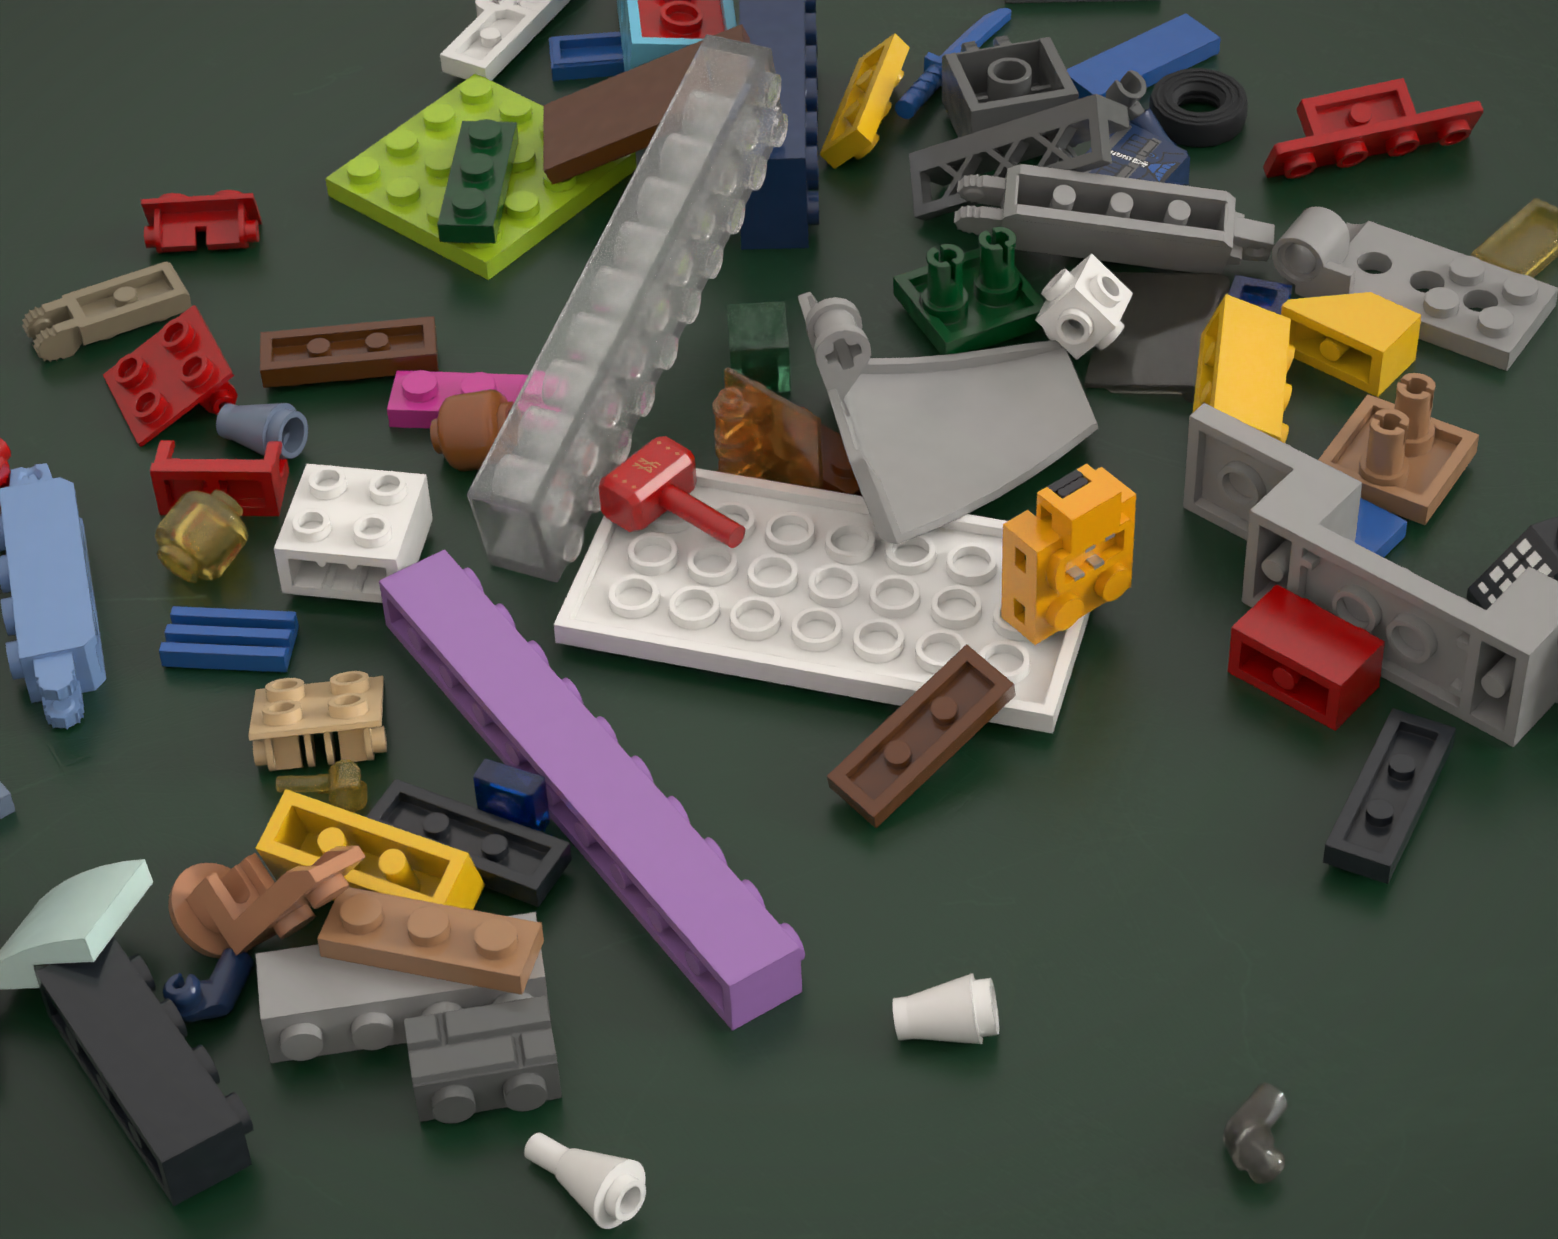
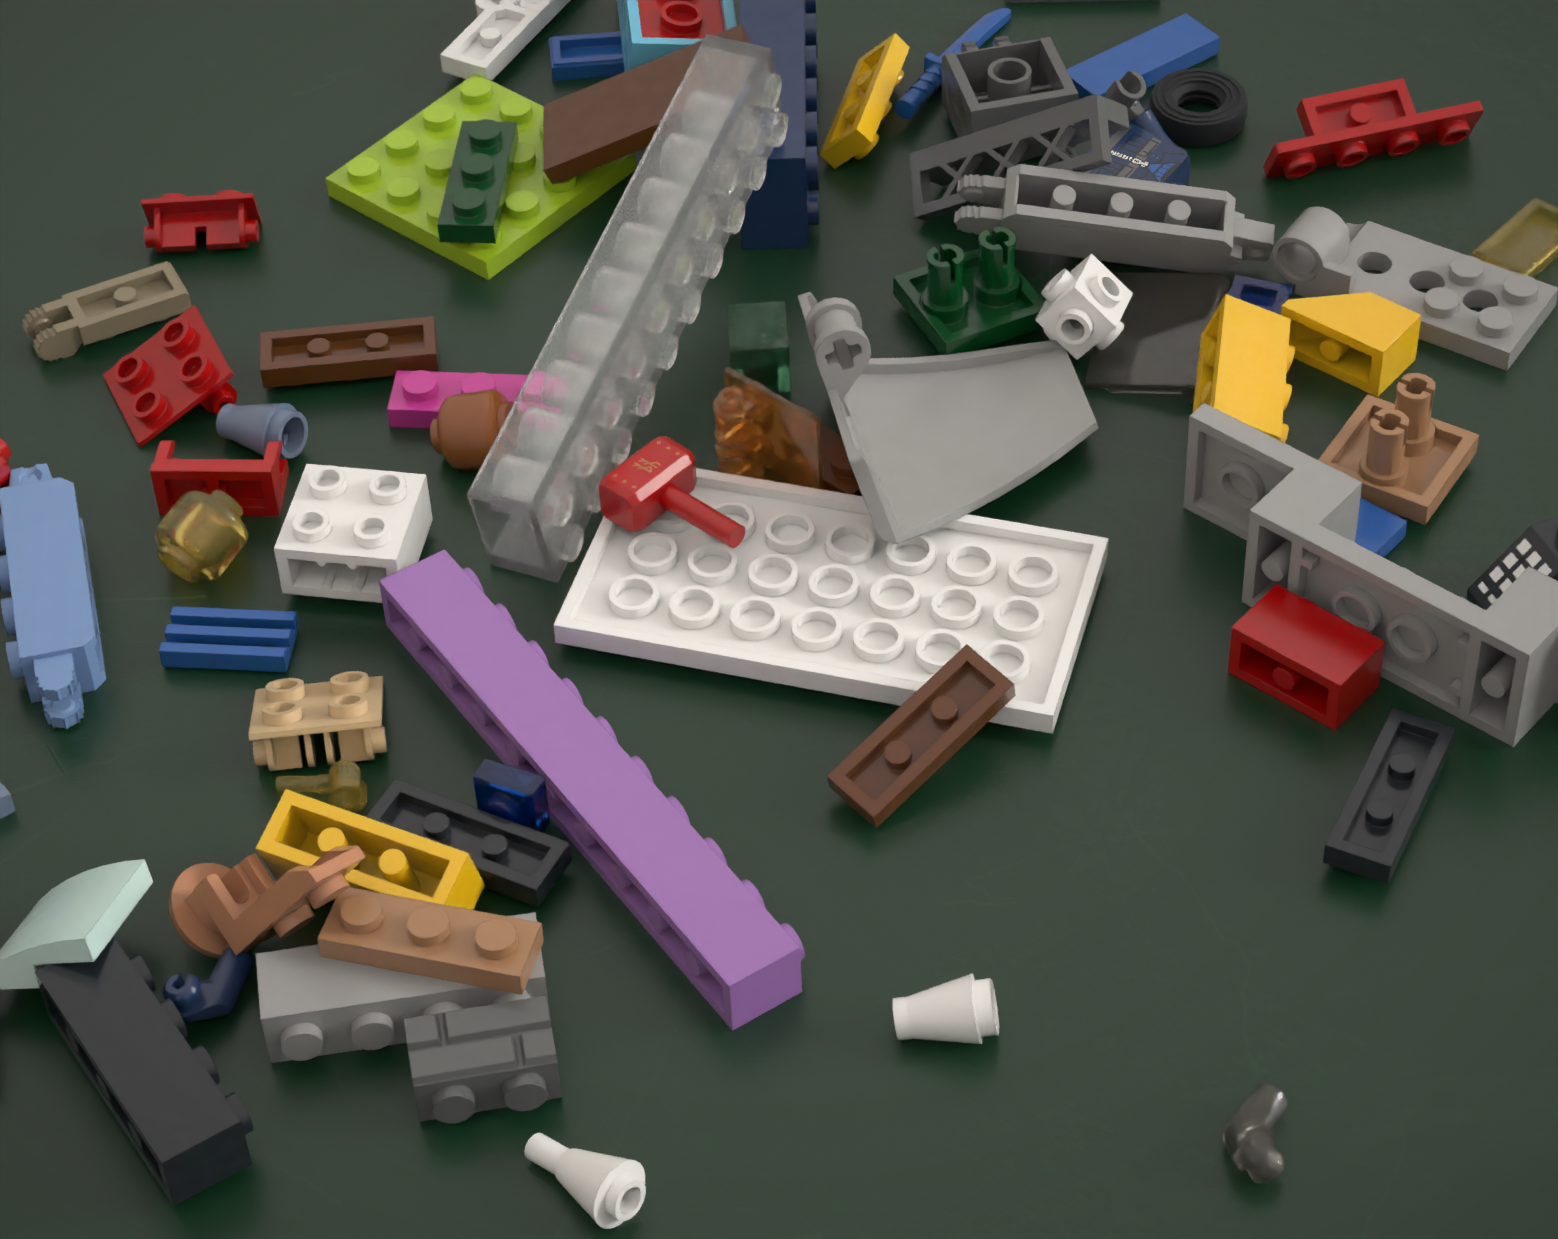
light orange piece [1001,464,1136,645] -> none

